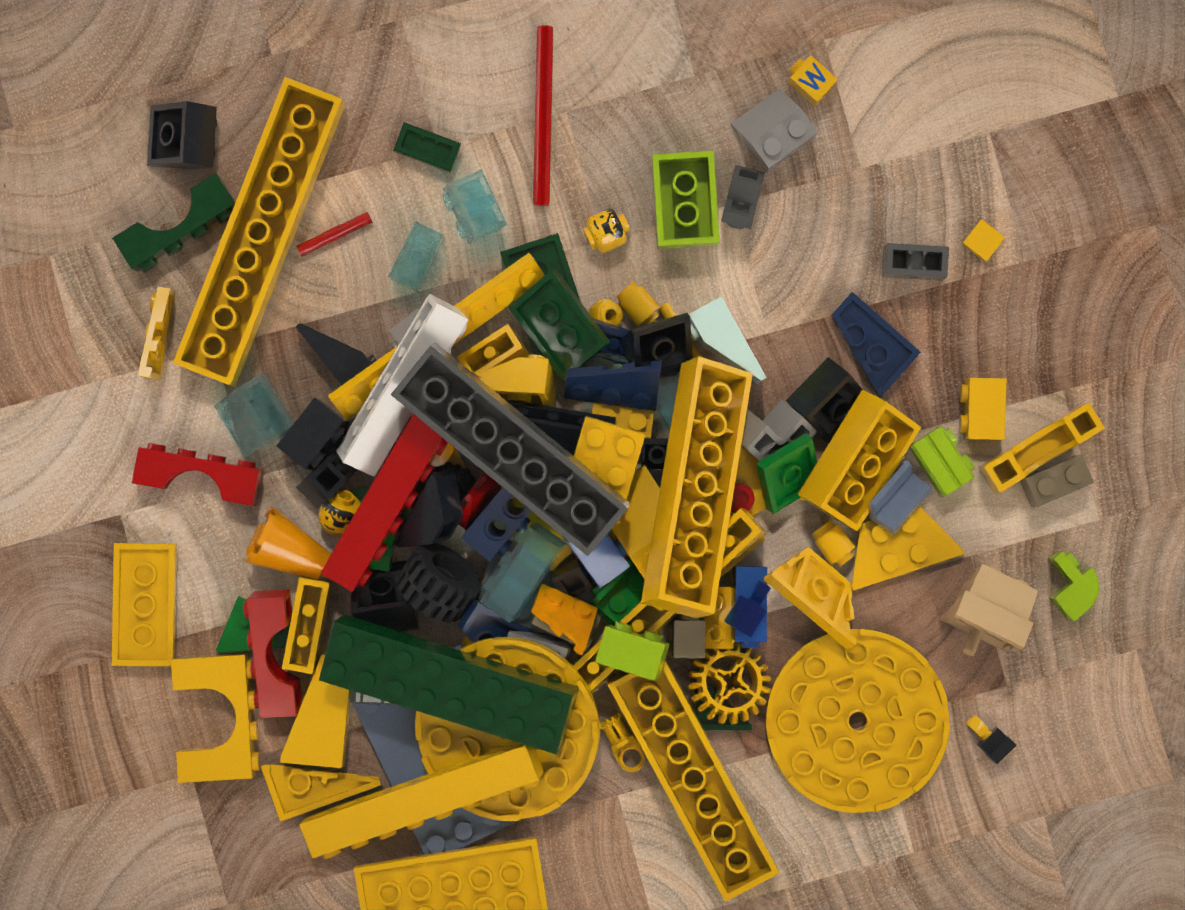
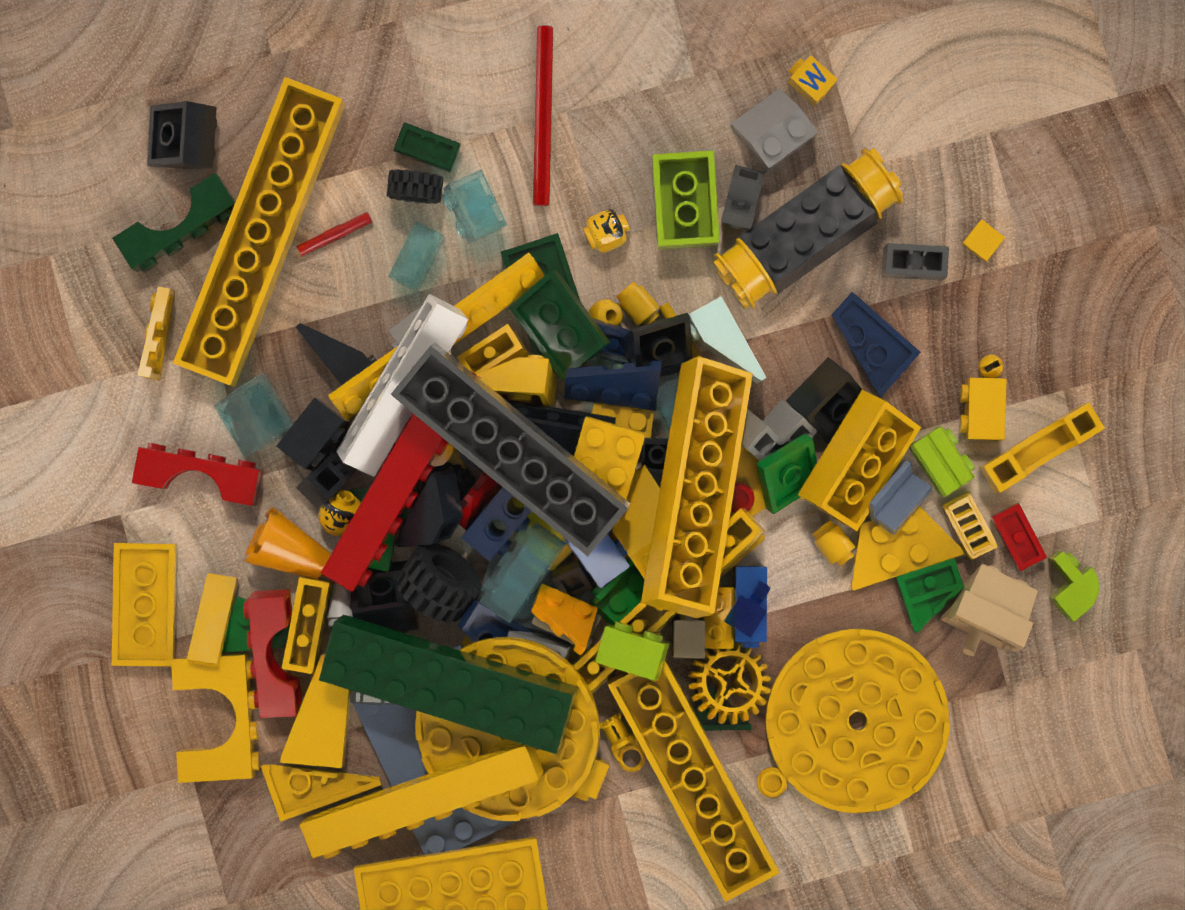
yellow wing [764,547,857,649] -> none
black piece [966,715,1017,764] -> none
dark tan brick [1020,454,1094,507] -> none
none -> yellow tile [187,573,239,667]
none -> white cone [326,583,353,628]
none -> black tyre [386,169,444,204]
none -> yellow brick [572,757,610,801]
none -> black brick [713,148,903,310]
none -> yellow plate [757,767,787,798]
none -> green wing [895,558,964,633]
none -> yellow slope [941,492,998,560]
none -> yellow hinge [978,354,1004,378]
none -> red plate [990,503,1048,571]

